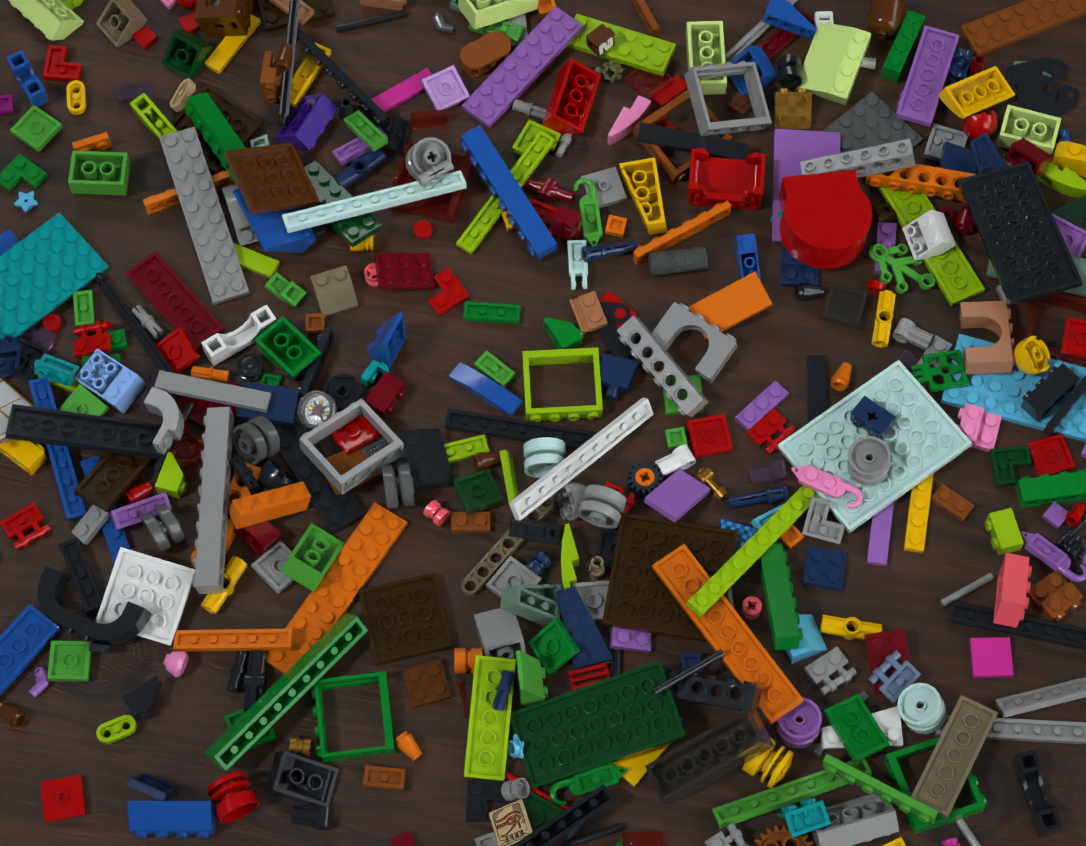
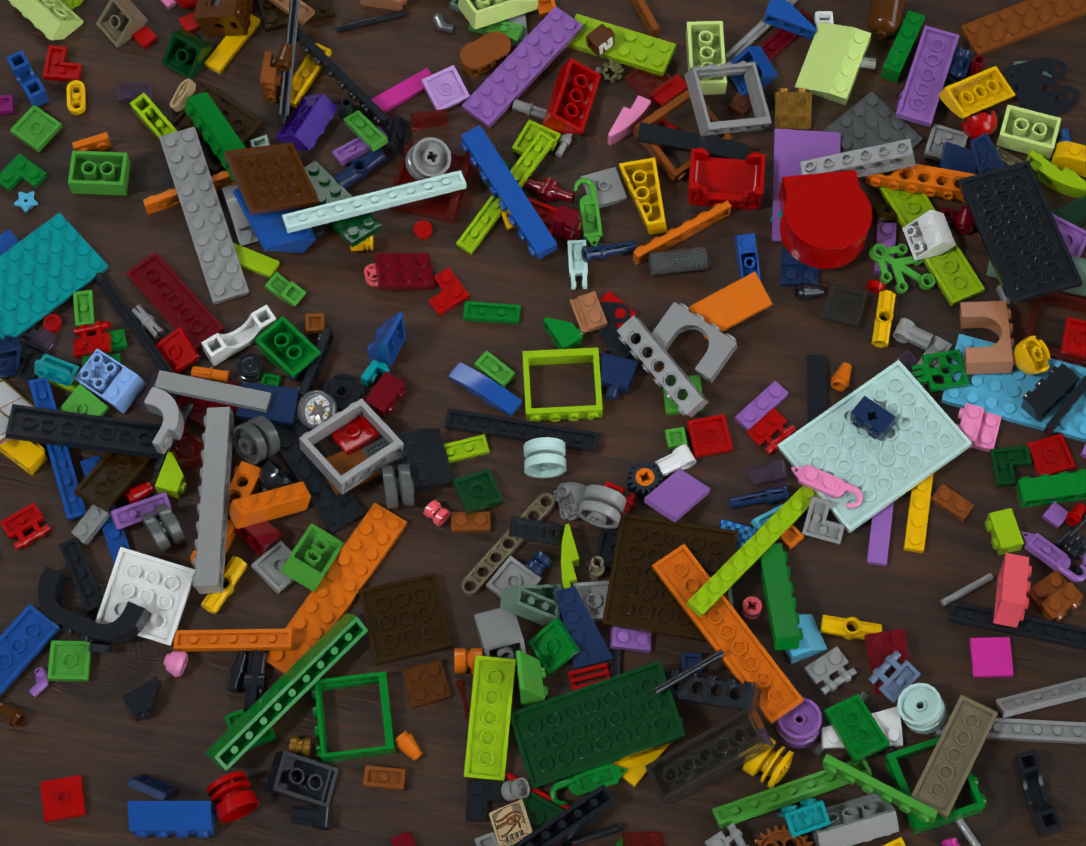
lime plate [96,715,137,744] -> none
black pin [230,455,261,493] -> none
dark tan slope [310,265,359,317] -> none
light grey pin [416,159,454,186] -> none
reddish brown cone [473,451,501,471] -> none
dark blue axle [492,670,515,711] -> none
lime tile [499,450,519,502] -> none
medium azure plate [507,734,524,760] -> none
white plate [509,397,654,521] -> none
orange plate [605,215,627,238] -> none
pearl gold bar [695,467,728,501] -> none
black wheel [778,54,802,89] -> none
dark blue plate [802,546,847,591] -> none
light grey wheel [847,436,891,486] -> none
dark red brick [1005,138,1052,177] -> none

